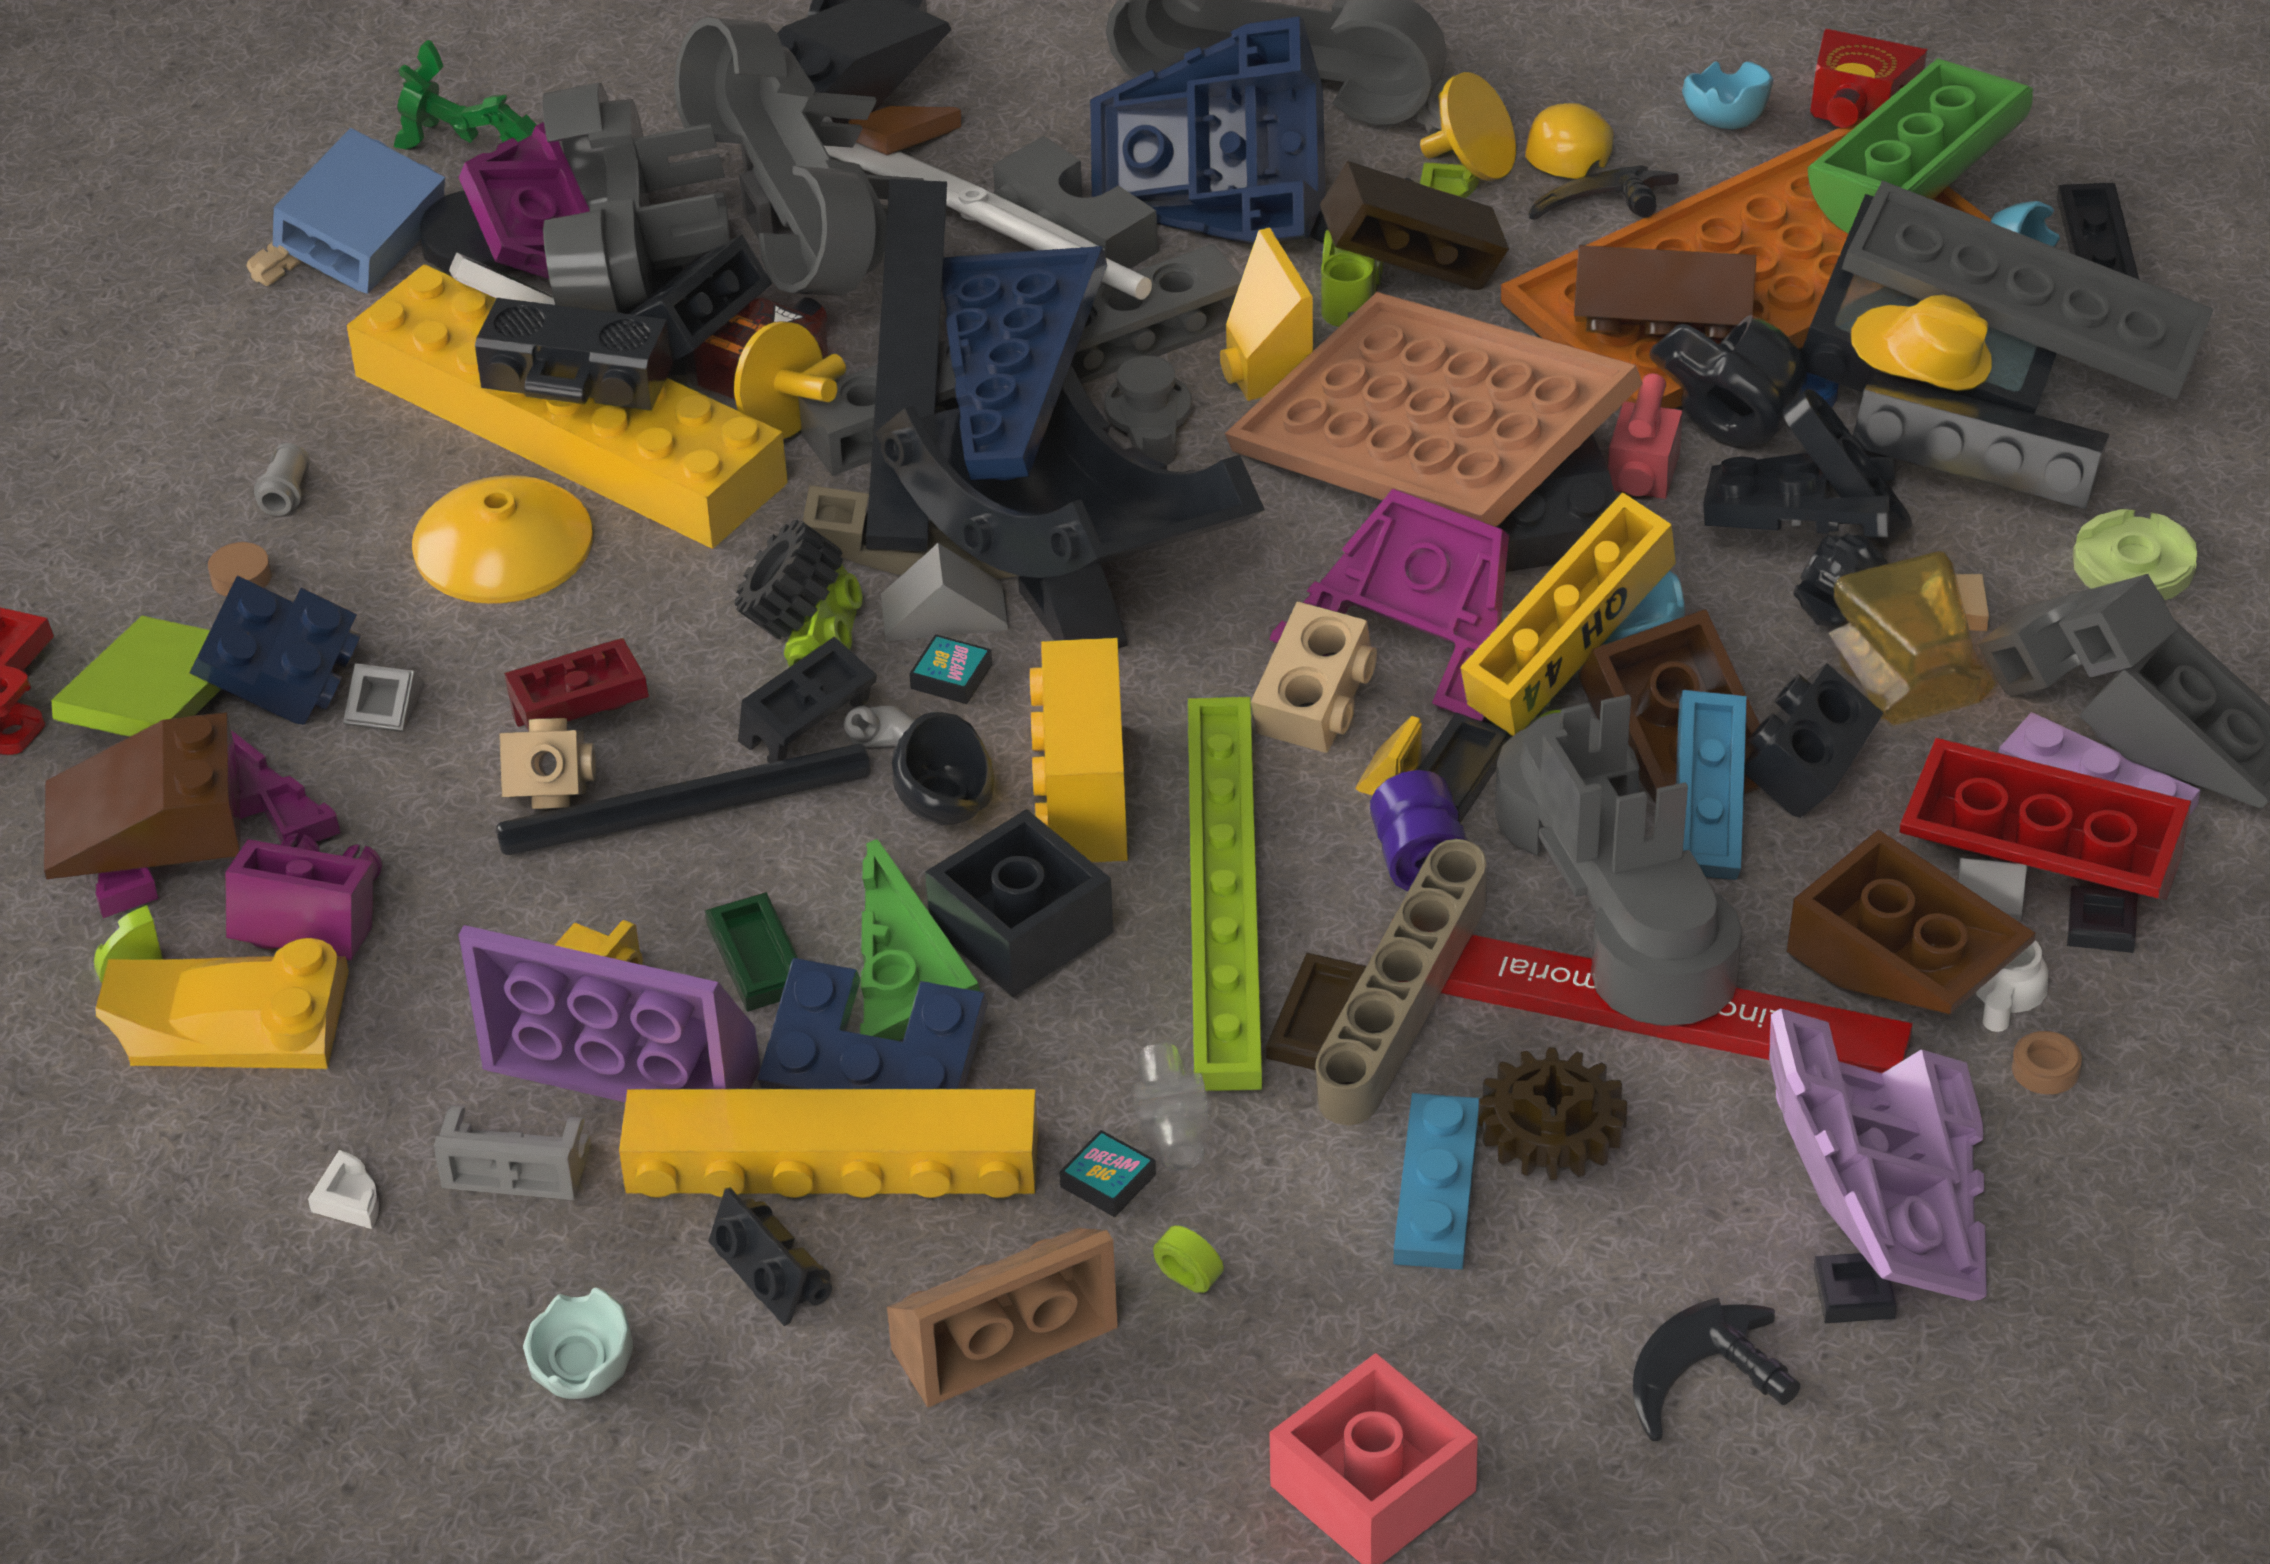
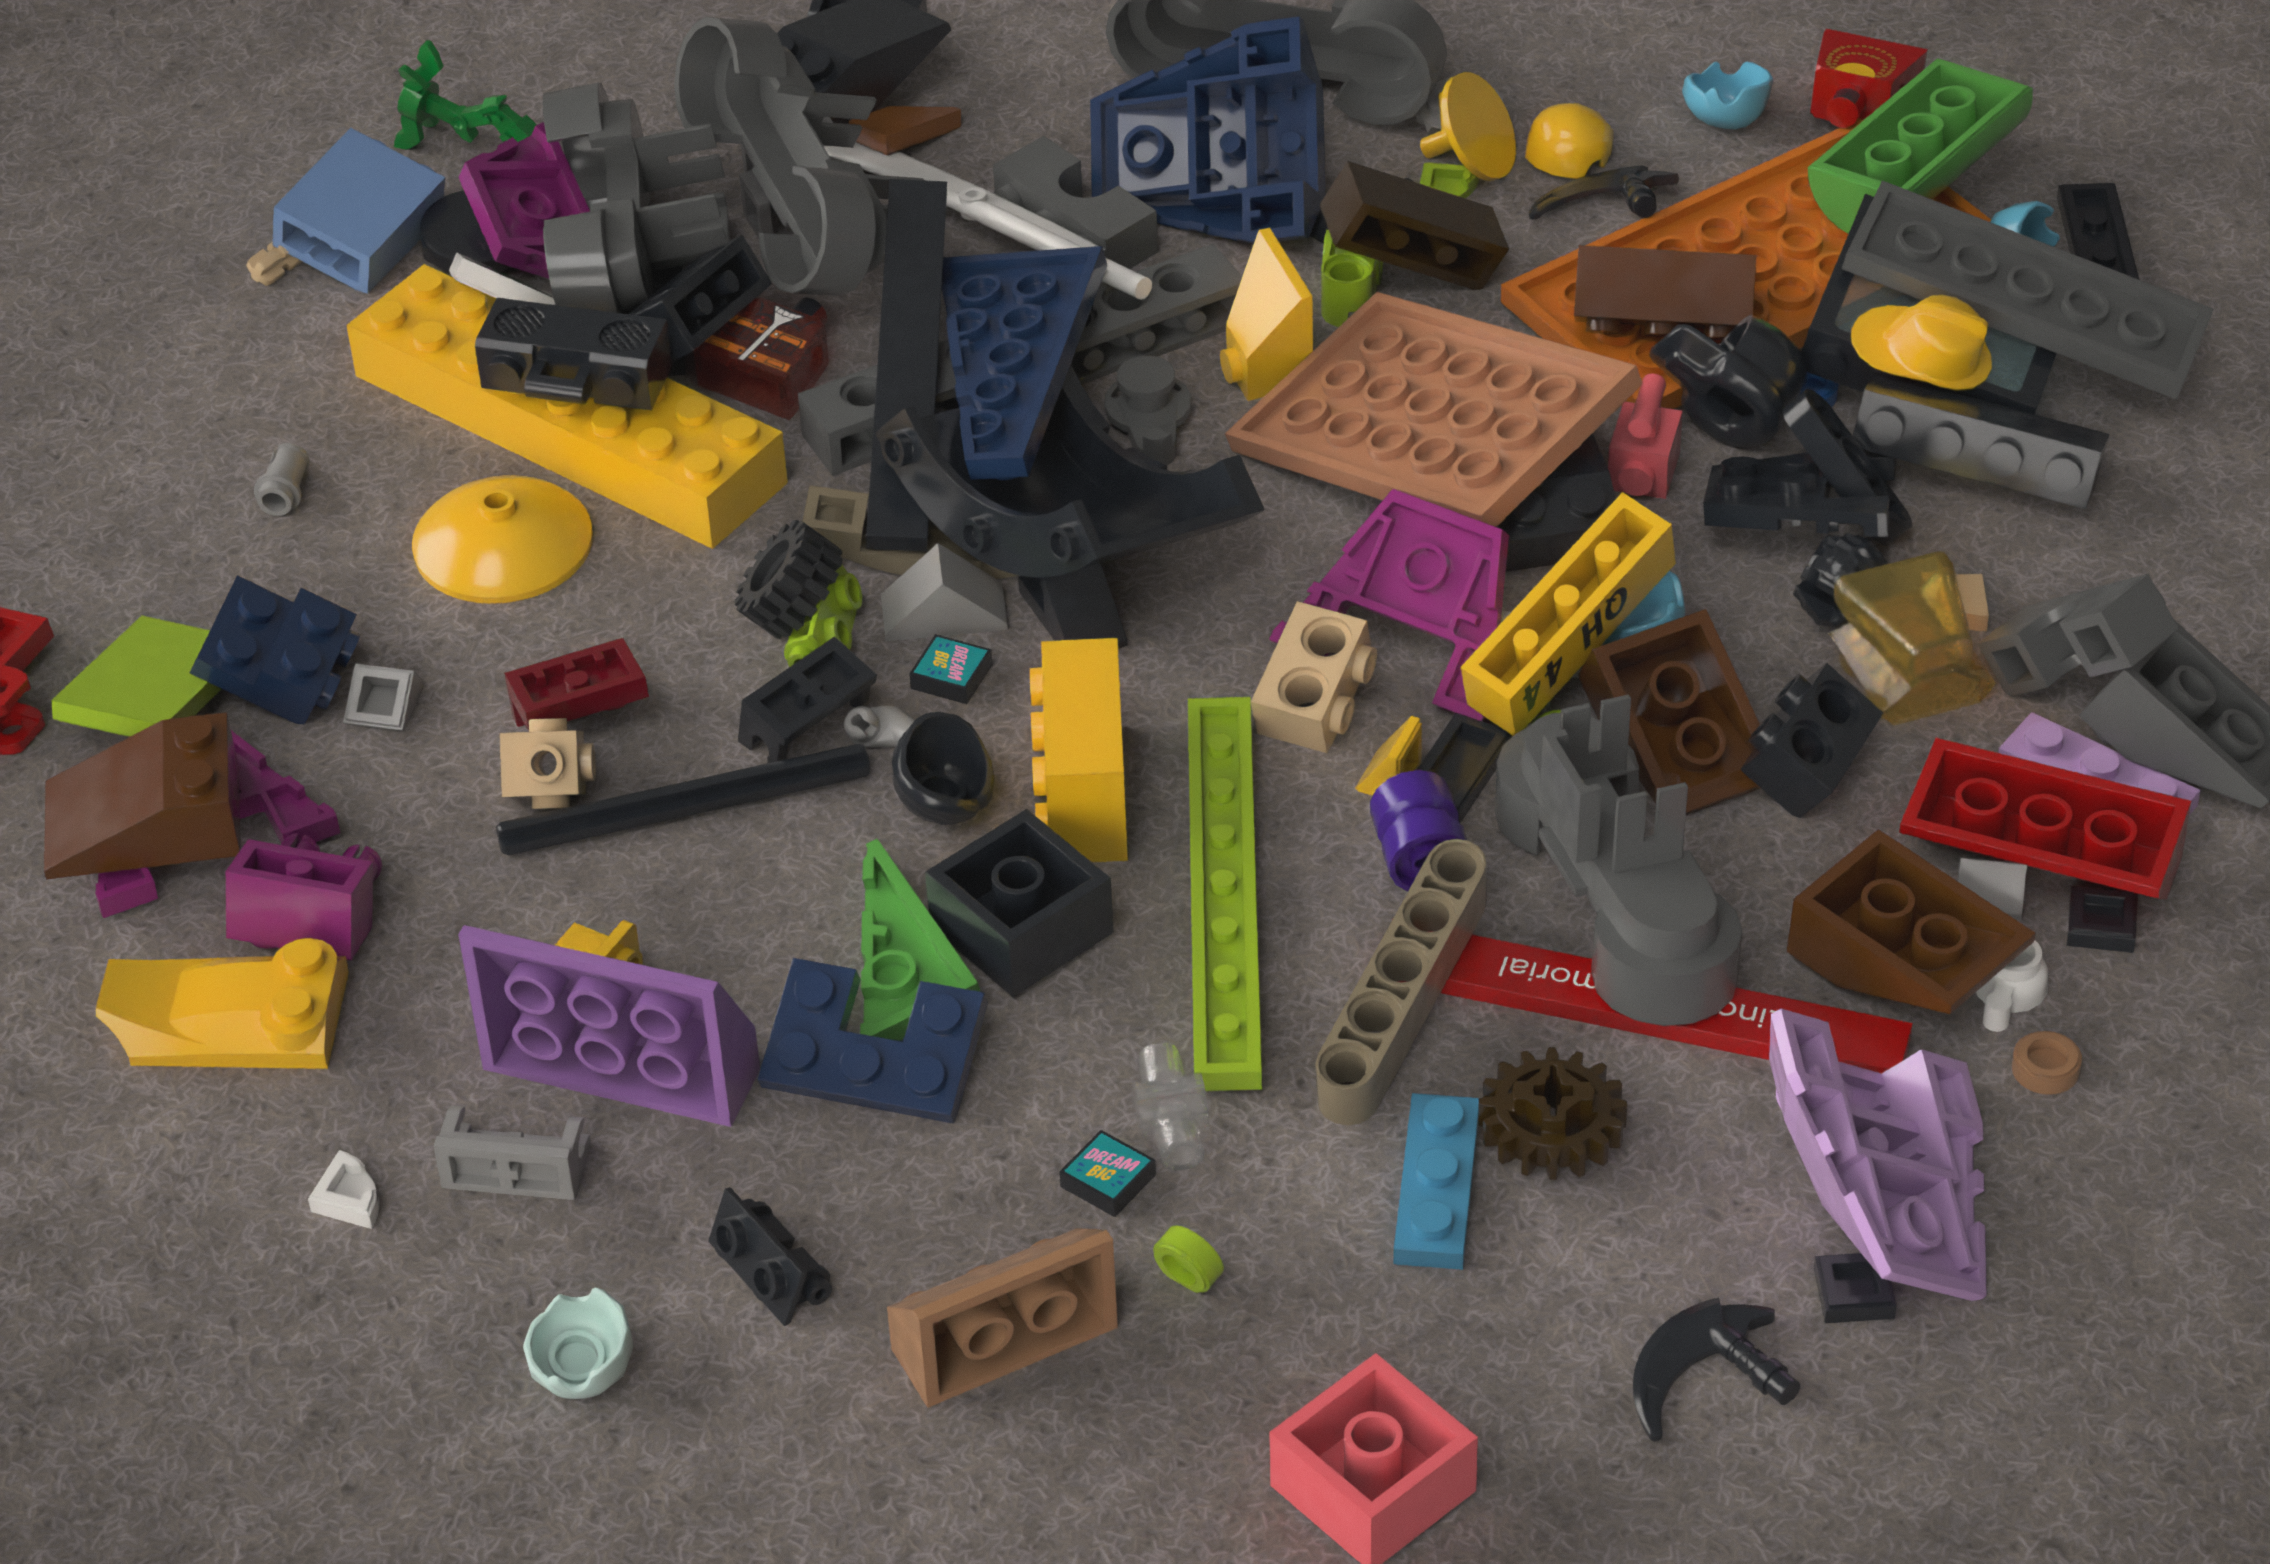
lime tile [94,905,163,983] -> none
medium nougat tile [208,542,271,597] -> none
yellow brick [619,1089,1038,1198] -> none
dark green tile [705,892,798,1012] -> none
yellow shield [734,321,846,439] -> none
dark brown tile [1266,952,1367,1070] -> none
dark azure plate [1676,690,1747,880] -> none
yellowish green tile [2073,509,2197,600] -> none

